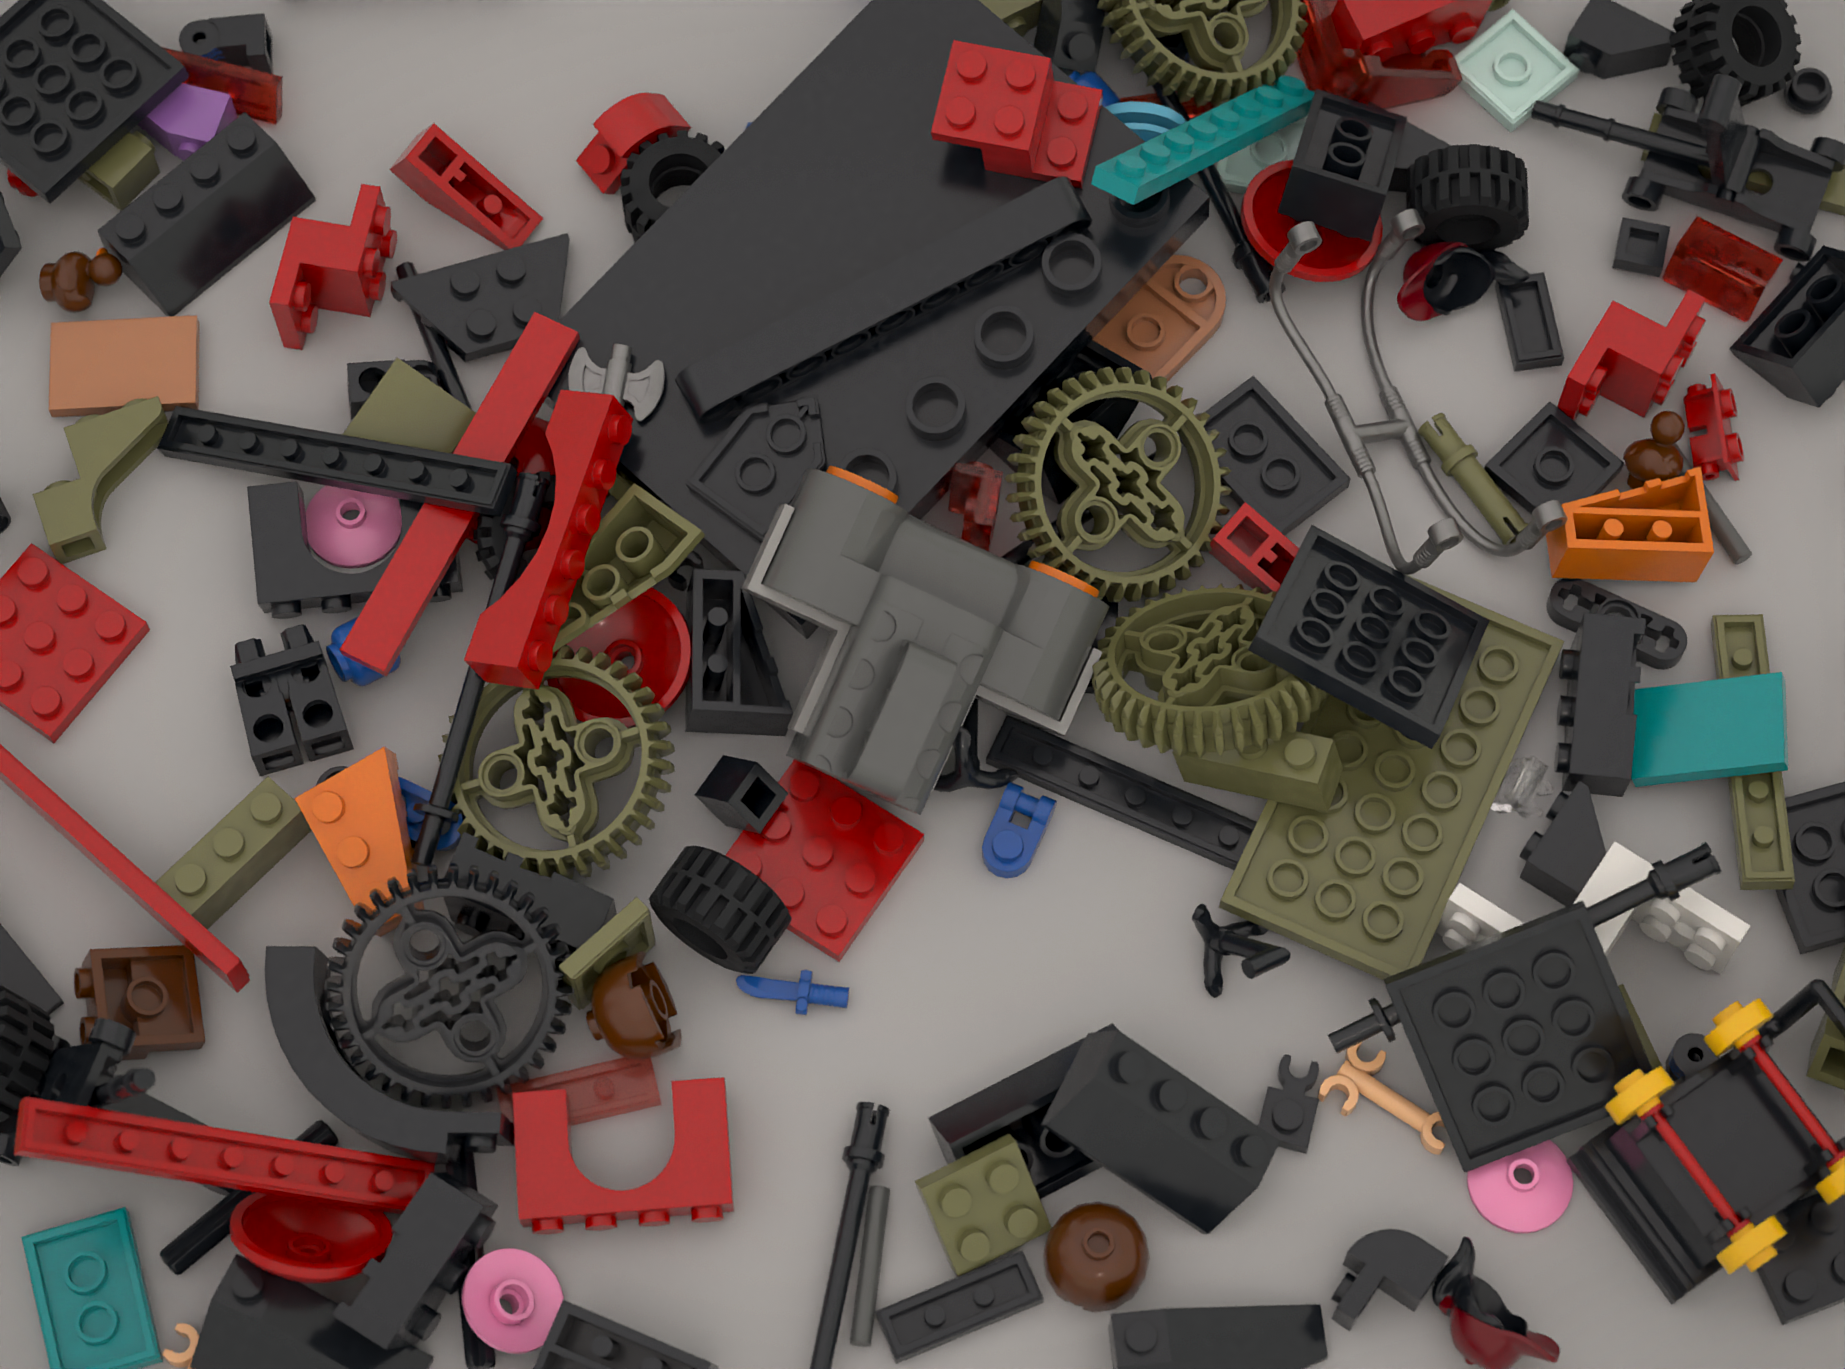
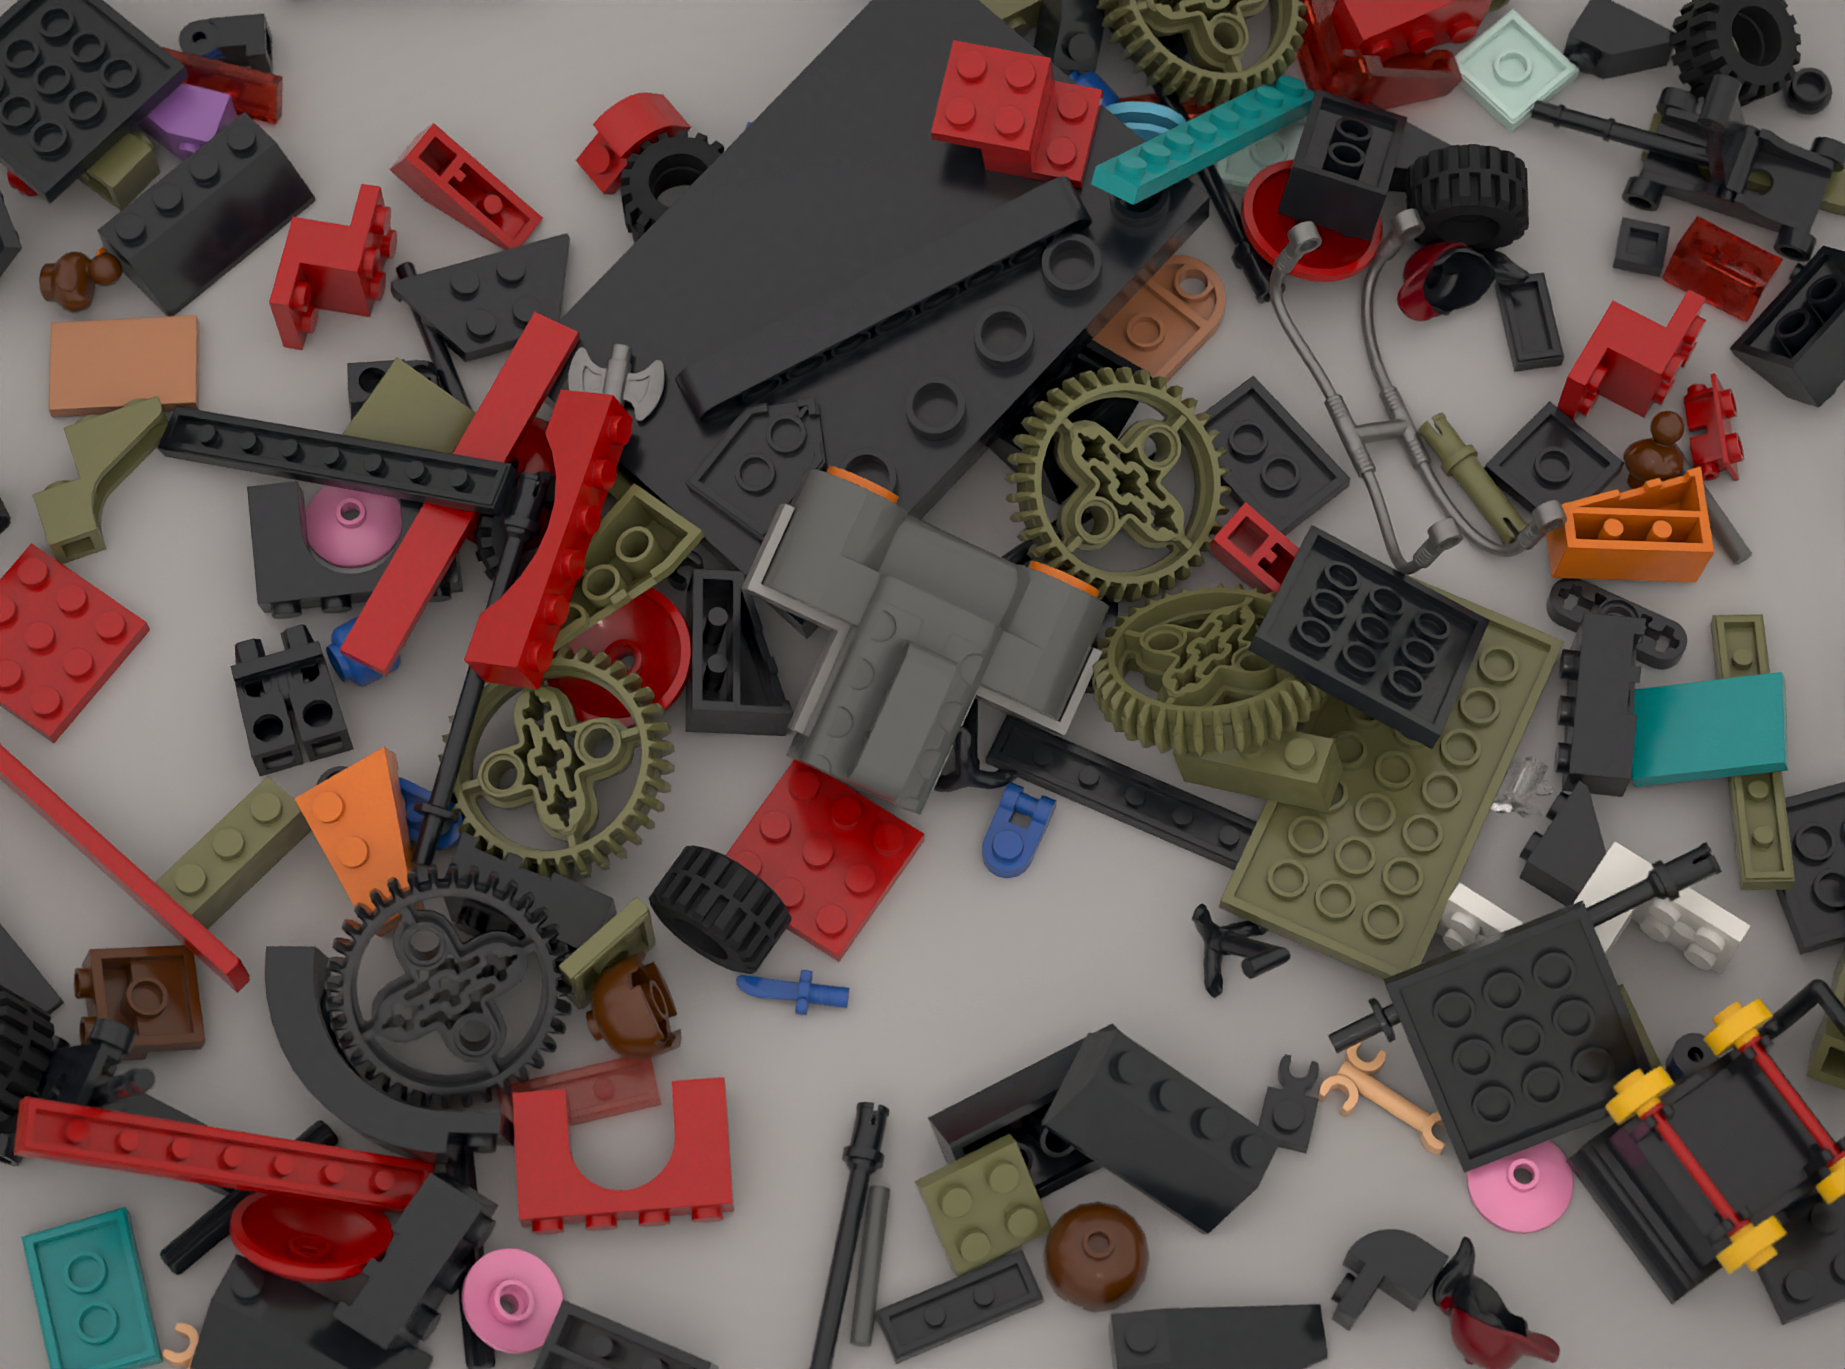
black brick [694,755,788,834] -> none
clear red bracket [948,461,1004,552] -> none

